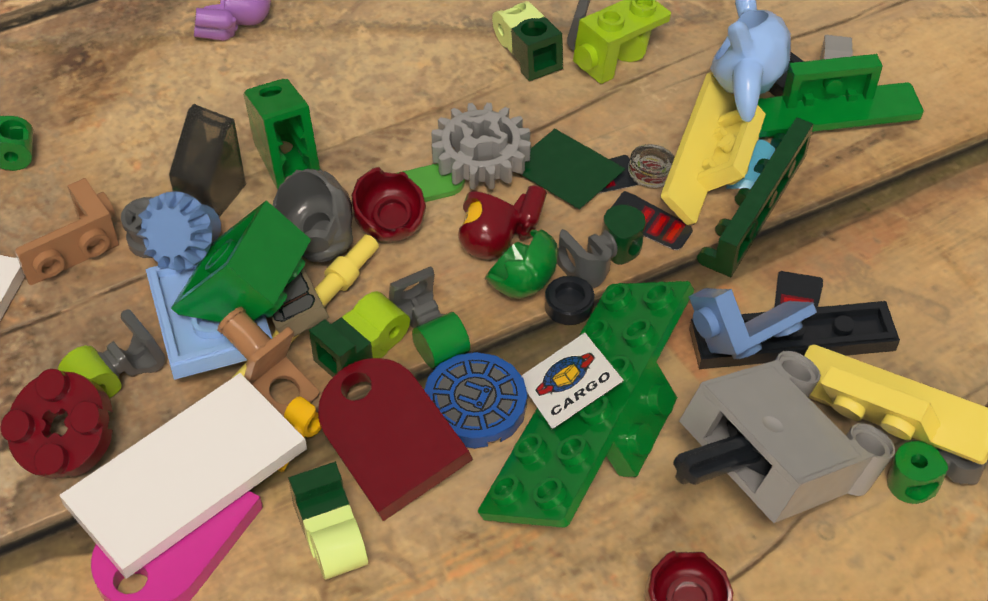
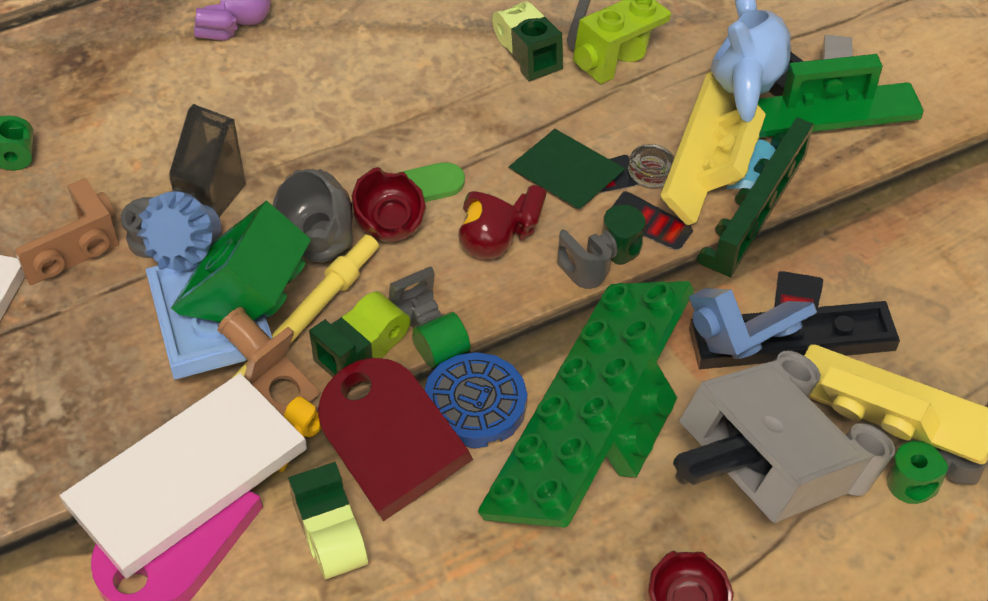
dark red plate [0,369,113,479] -> none
leg [58,309,165,399] -> none
green torso [243,79,320,190] -> none
tile [271,267,330,337] -> none
light grey gear [431,103,531,189] -> none
green hair [484,229,559,299] -> none
white sticker [522,333,624,429] -> none
black tile [545,276,595,325] -> none

